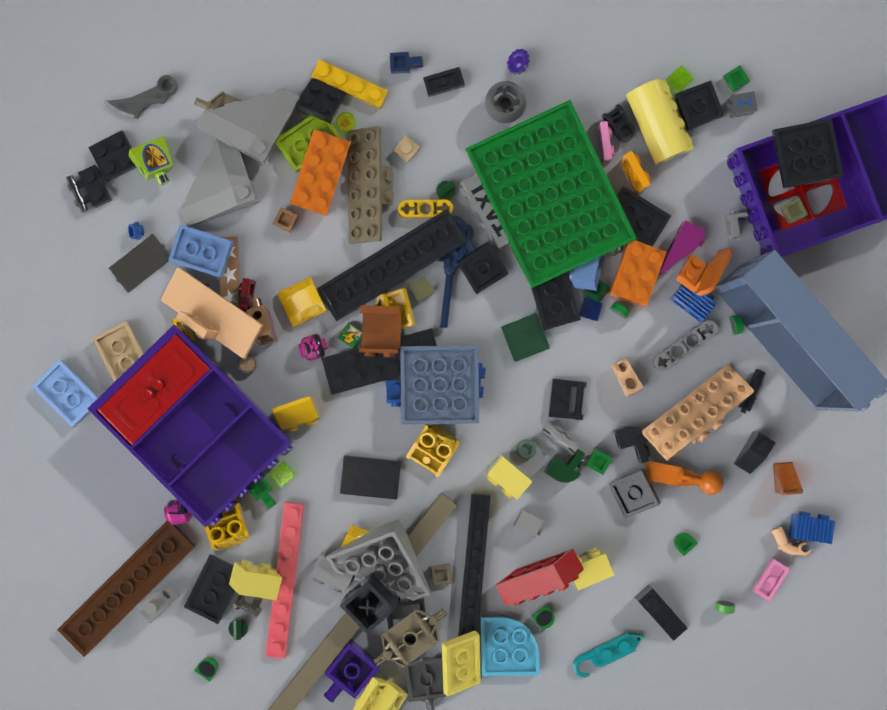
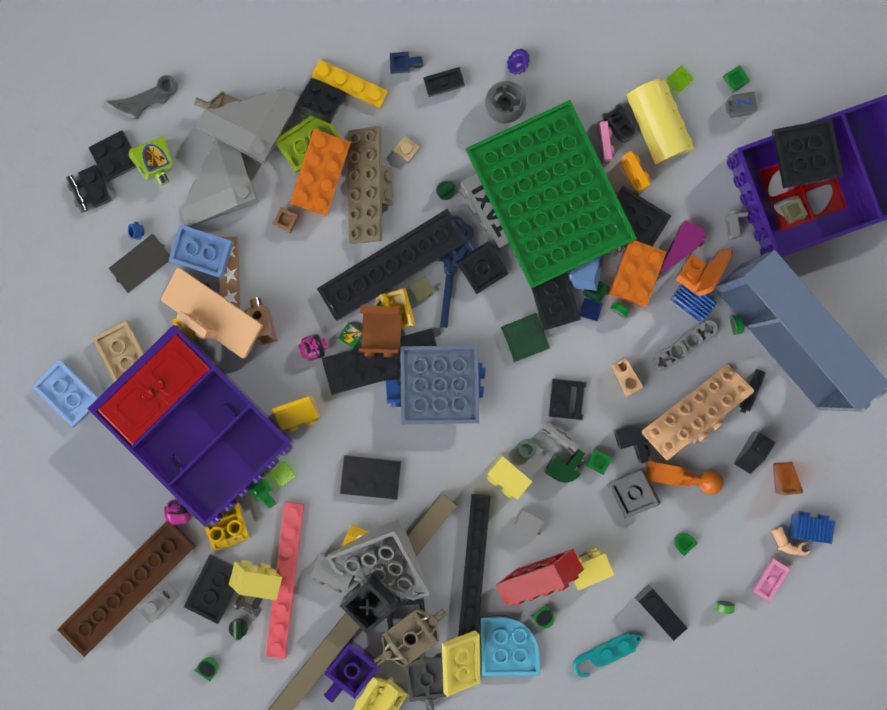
tile [238,354,258,373] -> none
dark red plate [239,278,256,312] -> none
yellow slope [277,276,327,328] -> none
clear neon green tile [336,112,356,132] -> none
yellow beam [398,199,453,219] -> none
yellow slope [406,424,460,477] -> none
dark tan tile [430,563,452,586] -> none
black plate [674,80,725,131] -> none

